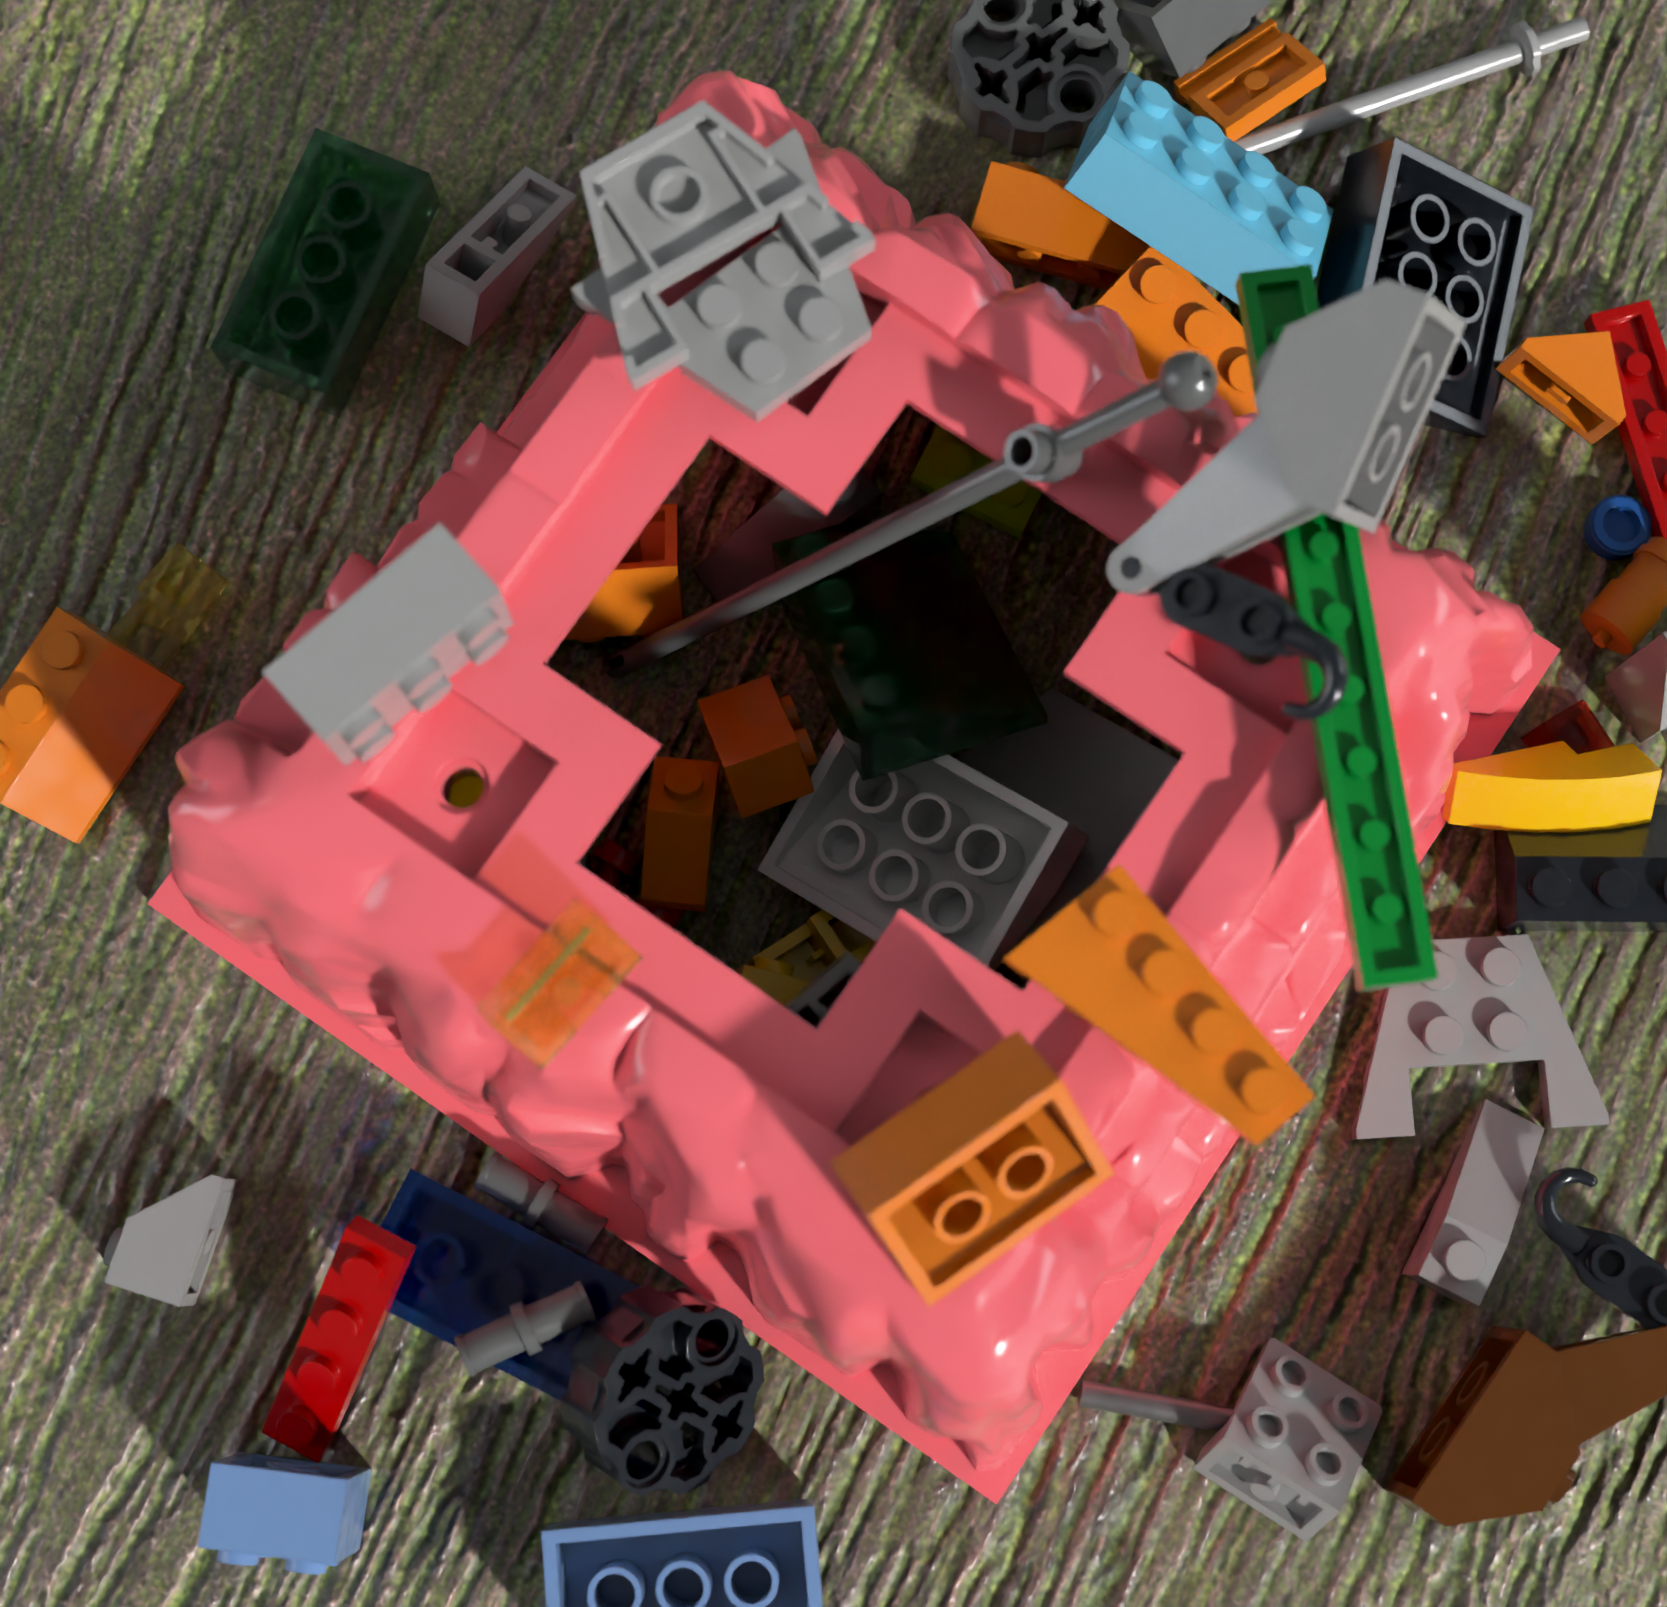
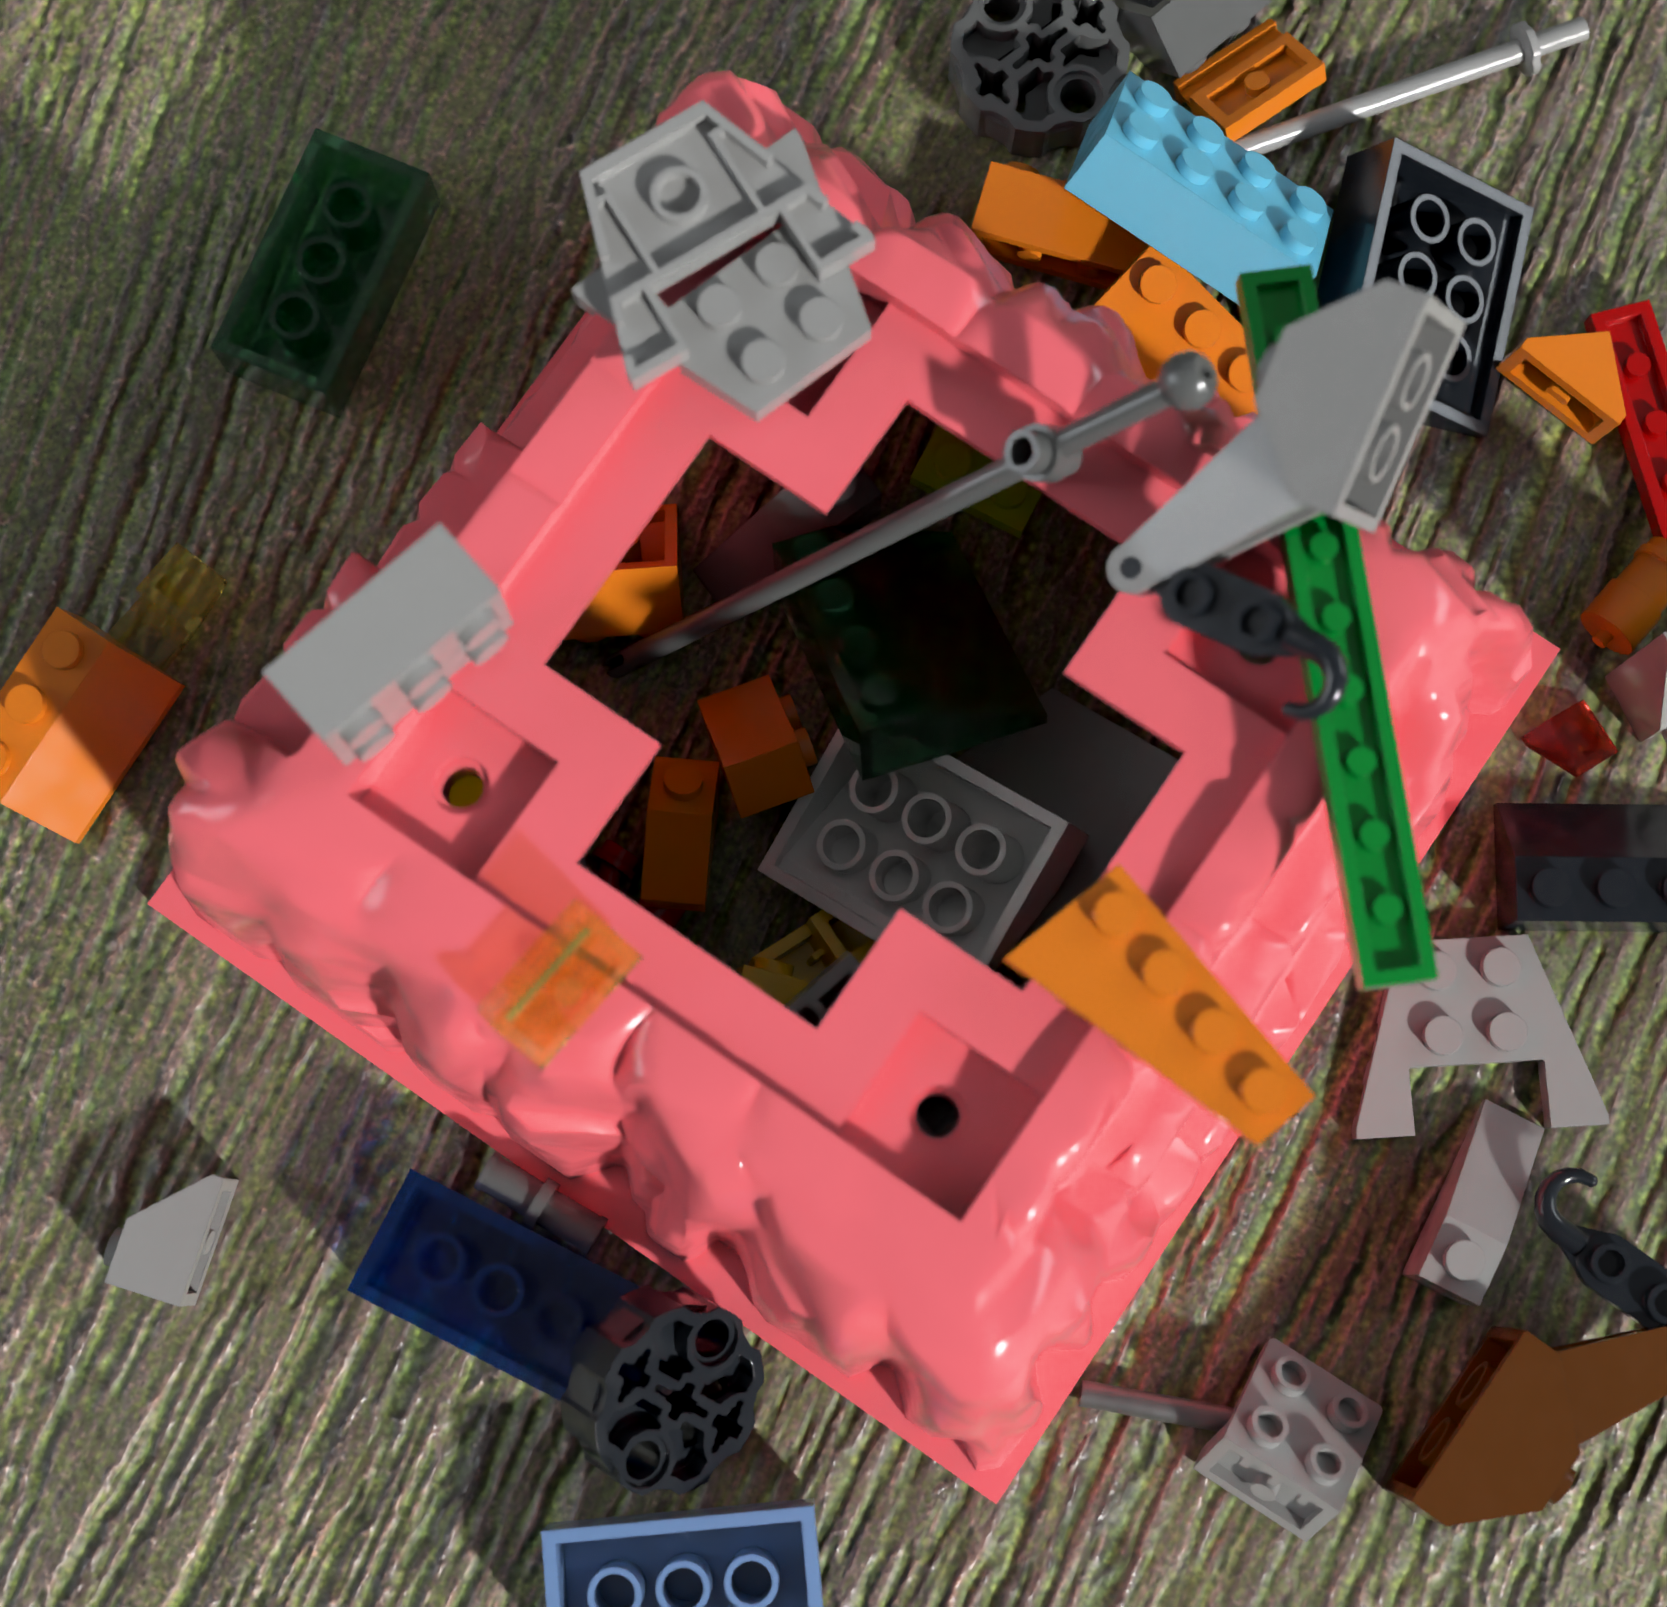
medium blue brick [198,1452,372,1574] -> none
red plate [261,1215,417,1463] -> none
light grey slope [417,166,577,347] -> none
dark grey pin [454,1280,597,1377] -> none
orange slope [829,1030,1114,1307] -> none
yellow slope [1442,741,1662,833] -> none
blue tile [1583,495,1652,561] -> none

